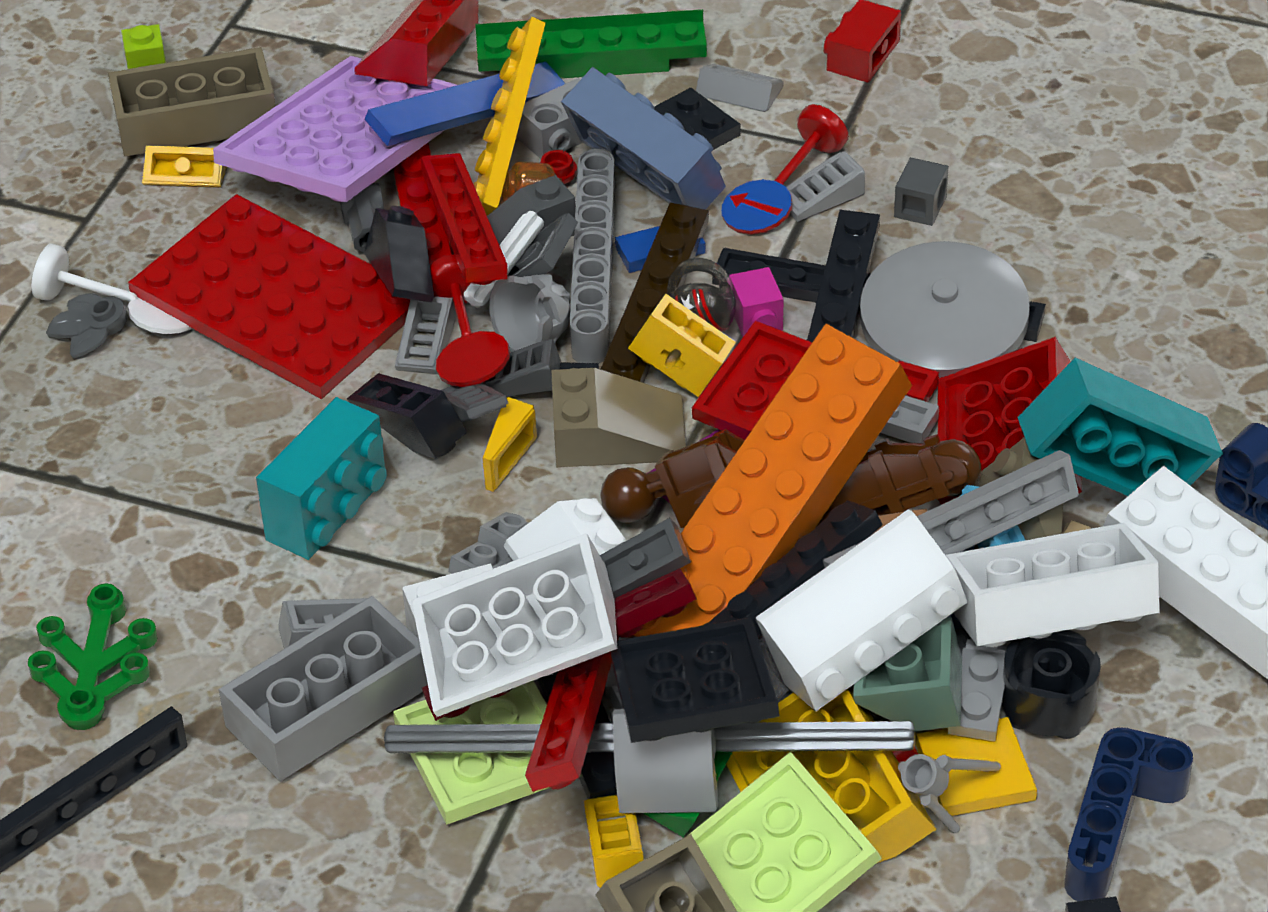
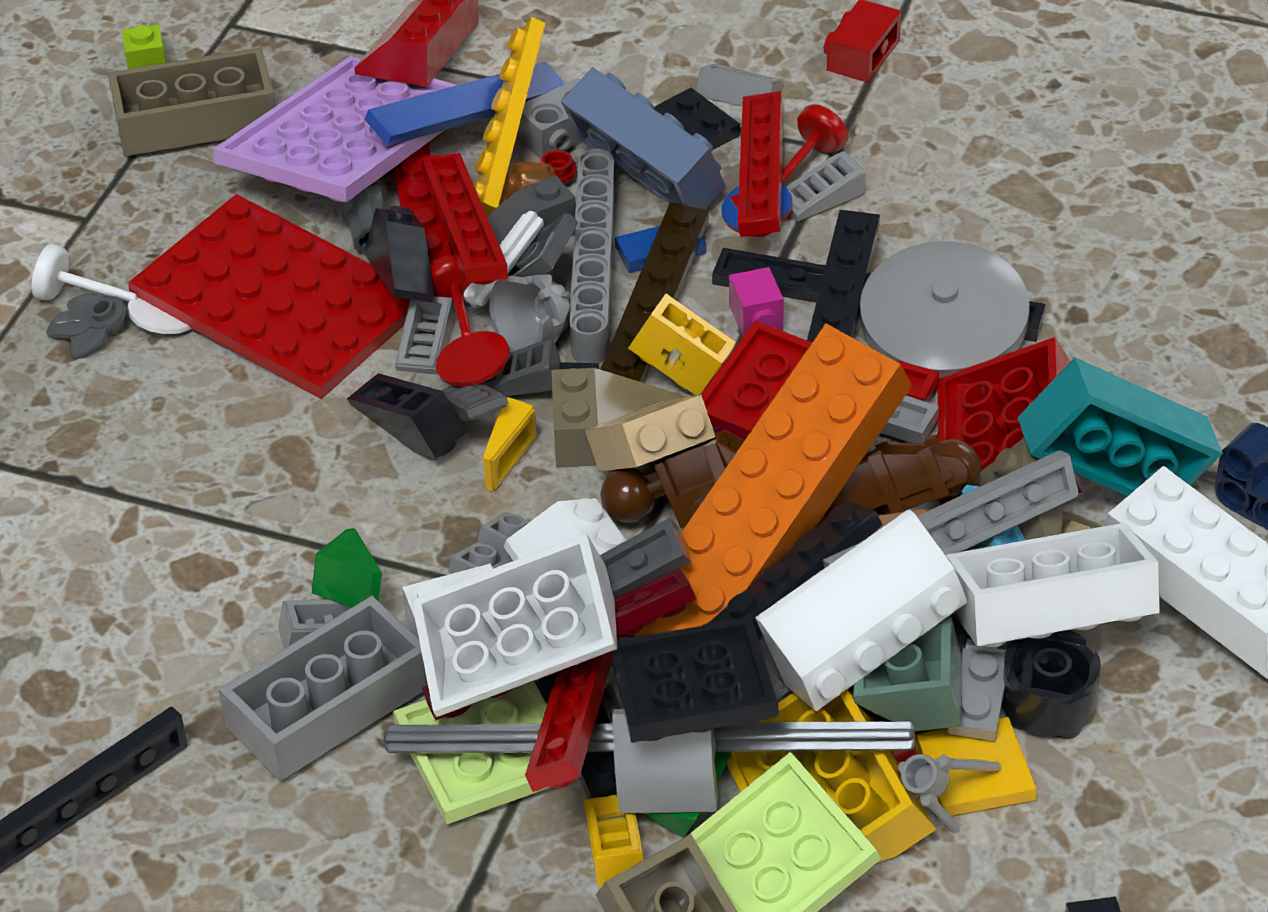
green plant [28,583,158,730] -> none
yellow slope [142,146,227,187] -> none
teal brick [256,397,387,560] -> none
green slope [475,9,707,79] -> none
clear smoke helmet [667,258,736,333] -> none
dark grey brick [894,157,949,226] -> none
dark blue beam [1064,727,1193,901] -> none
none -> green slope [311,528,382,607]
none -> tan brick [585,395,716,472]
none -> red plate [737,91,784,237]

